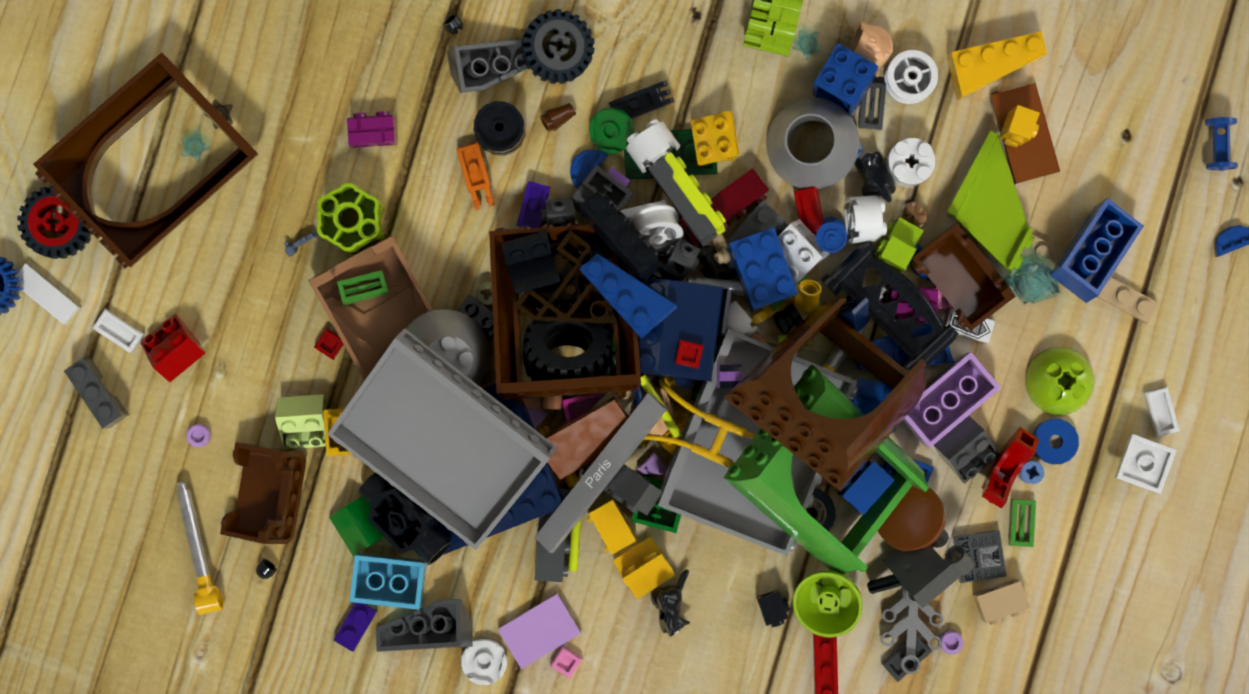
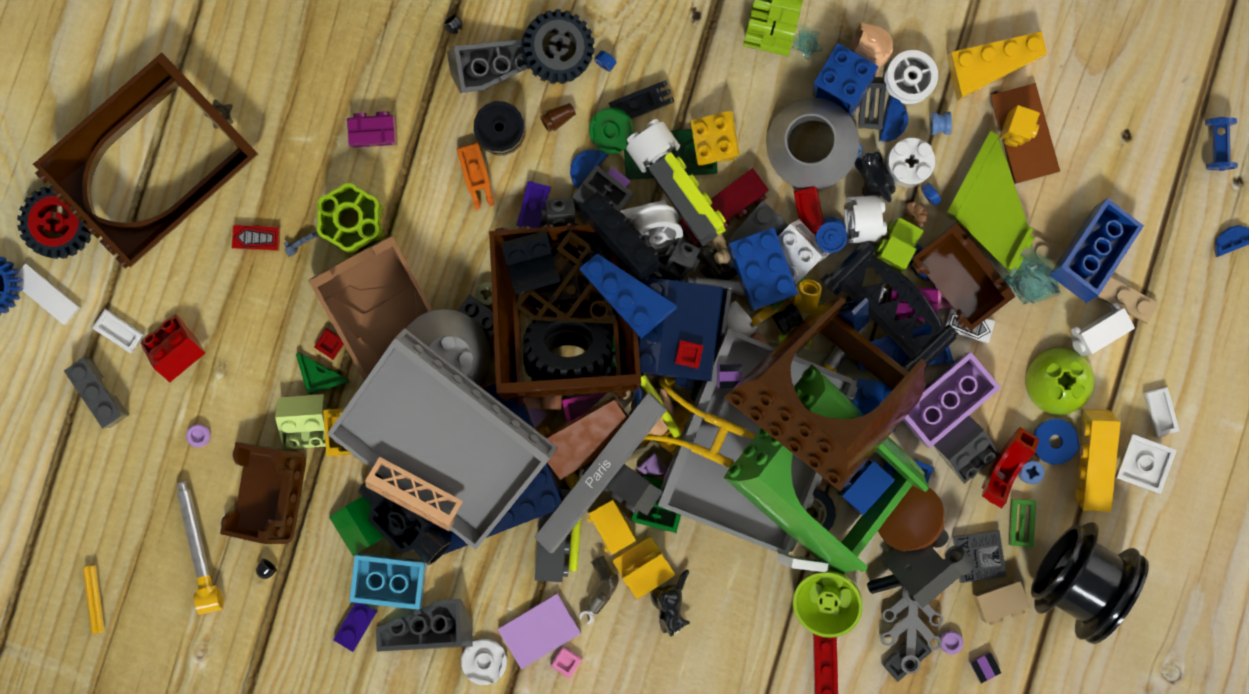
clear light blue plate [181,132,210,162] -> none
bright green tile [337,270,388,306] -> none
black brick [756,589,790,627] -> none
none -> yellow axle [82,565,105,634]
none -> tile [232,225,280,251]
none -> green tile [296,353,350,395]
none -> light nougat fence [365,457,463,531]
none -> clear smoke arm [579,555,619,625]
none -> blue axle [594,50,617,72]
none -> white tile [777,553,829,572]
none -> blue tile [879,96,908,142]
none -> blue tile [921,183,941,206]
none -> medium blue wheel [929,112,952,135]
none -> tile [969,651,1001,684]
none -> black wheel [1031,522,1149,644]
none -> white brick [1070,303,1135,356]
none -> yellow wedge [1075,409,1121,512]

